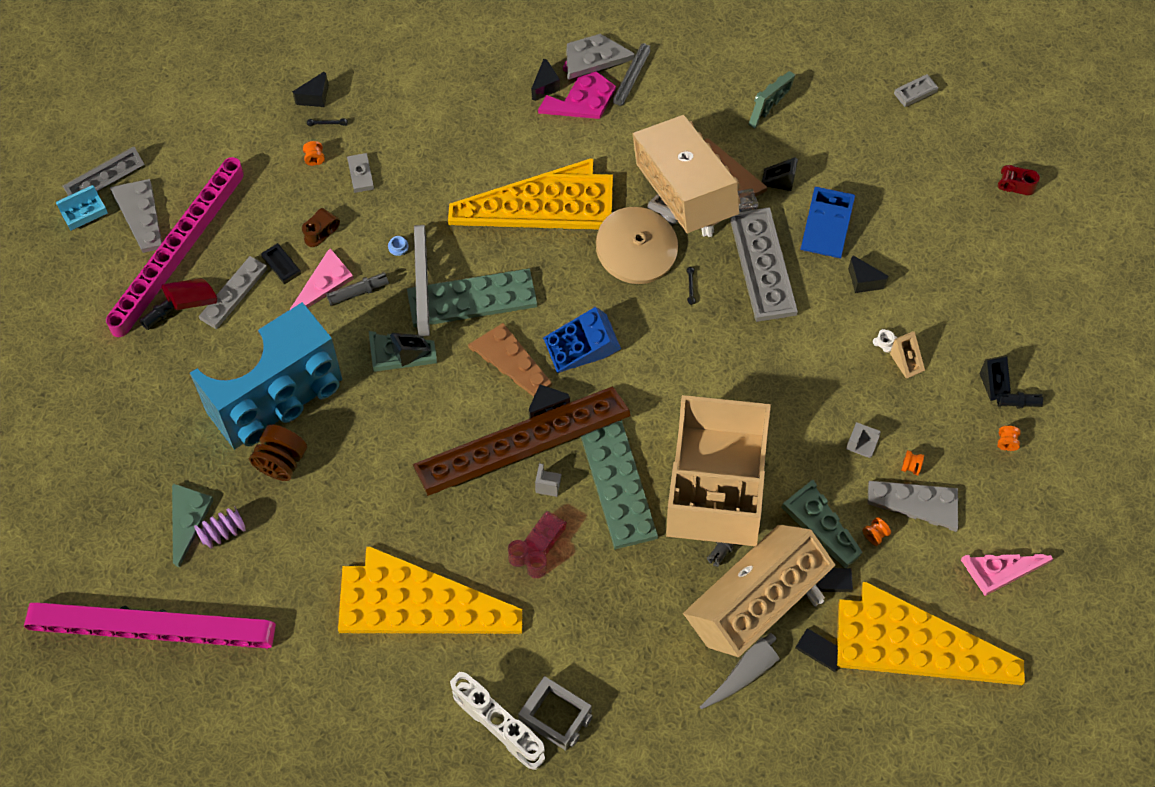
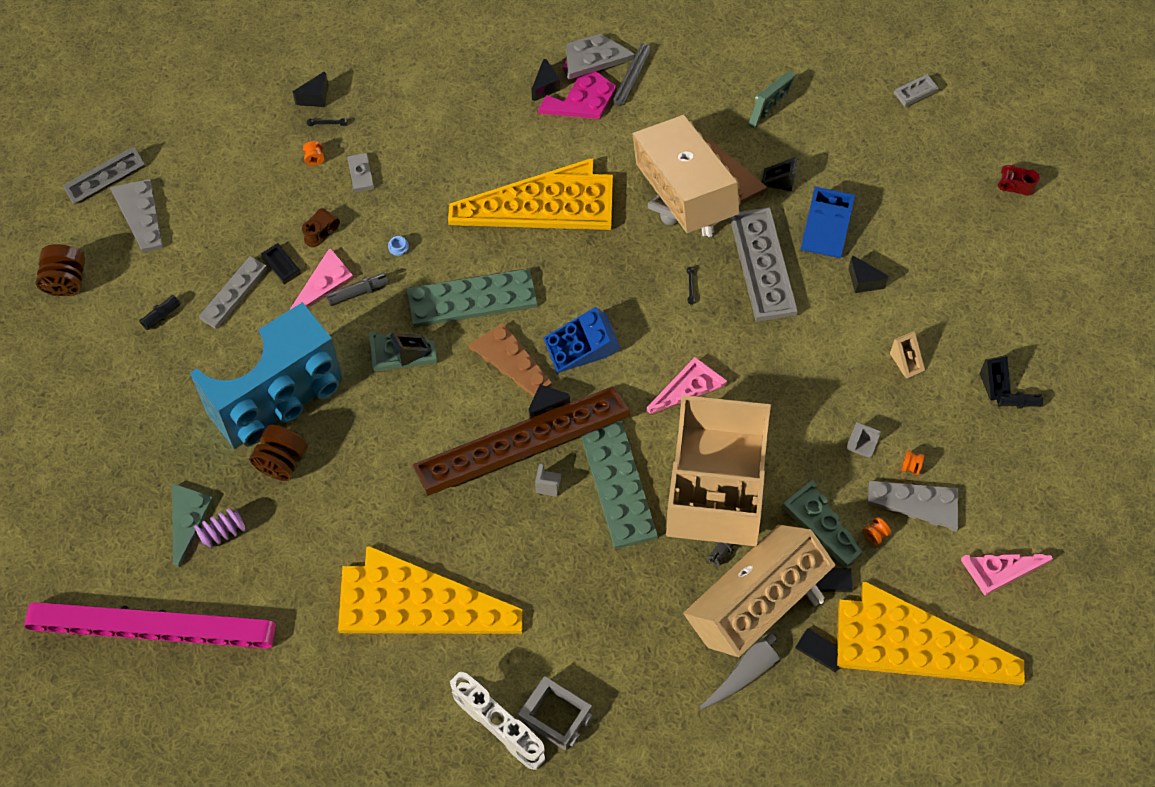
medium azure bracket [56,185,108,231] -> none
dark pink beam [106,157,244,337] -> none
dark red slope [161,278,217,310] -> none
light grey beam [414,225,430,337] -> none
clear pink piece [508,511,567,578] -> none
tan dish [596,207,678,284] -> none
clear plate [738,189,758,212] -> none
white plate [873,329,897,352] -> none
orange wheel [997,426,1021,451] -> none
none -> reddish brown wheel [36,244,85,296]
none -> bright pink wing [647,357,727,414]

